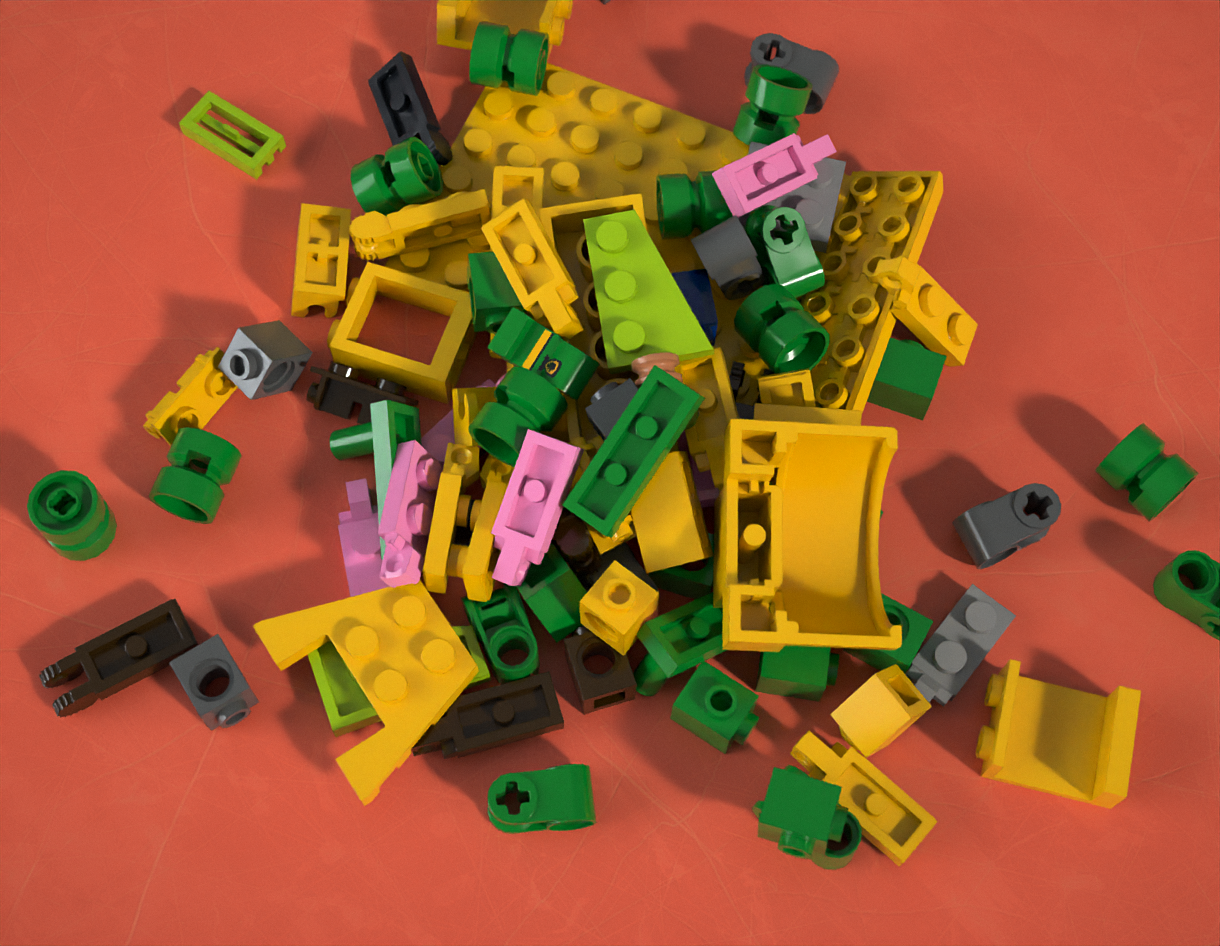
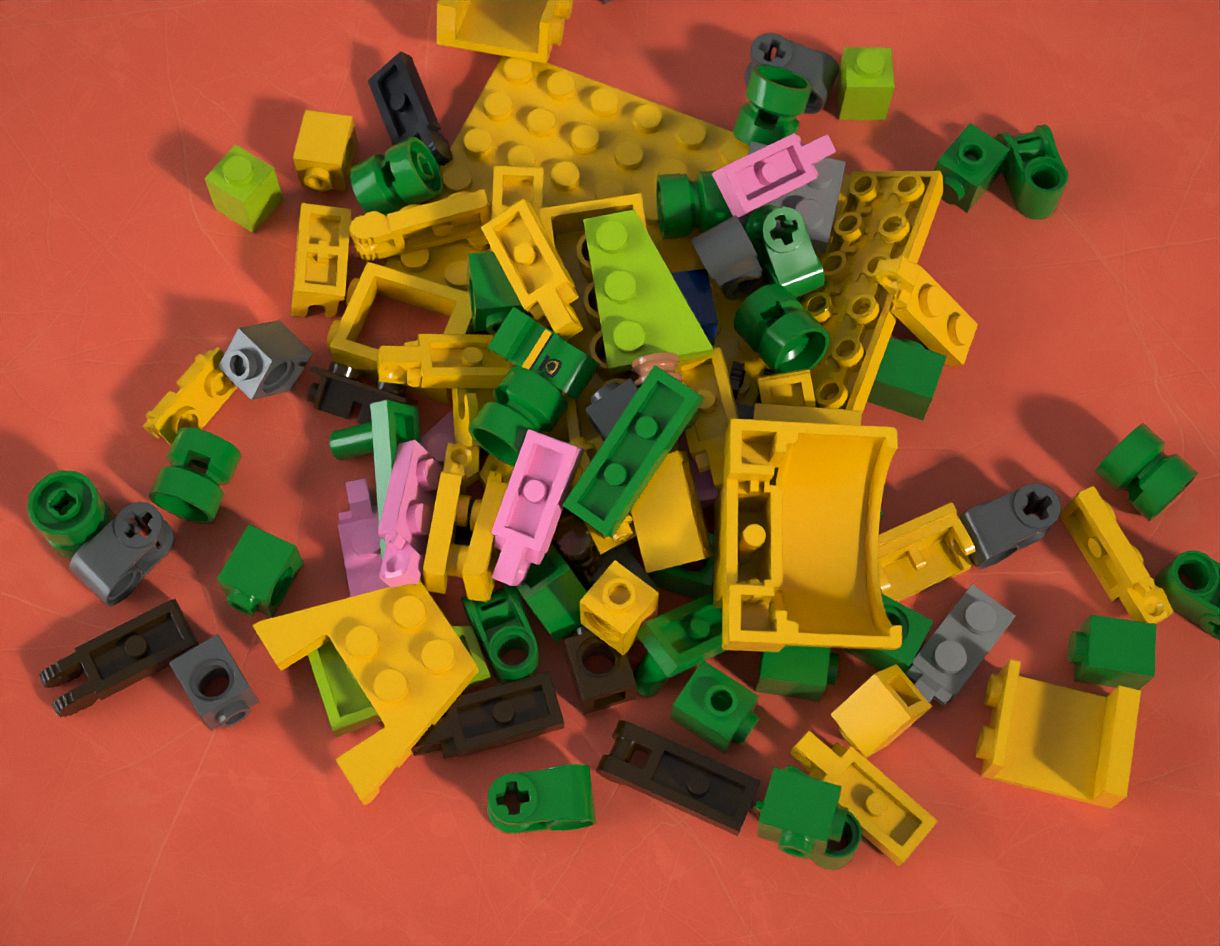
lime tile [179,91,286,180] -> none
green wheel [469,21,549,96] -> none
none -> dark grey piece [69,502,175,606]
none -> lime brick [205,144,284,234]
none -> green brick [217,525,304,618]
none -> yellow brick [293,110,358,191]
none -> yellow hinge [377,334,515,388]
none -> dark brown plate [596,720,761,836]
none -> lime brick [836,47,895,120]
none -> yellow hinge [878,502,975,602]
none -> green brick [934,123,1010,213]
none -> green piece [995,124,1069,220]
none -> yellow hinge [1059,486,1173,624]
none -> green brick [1067,615,1156,690]

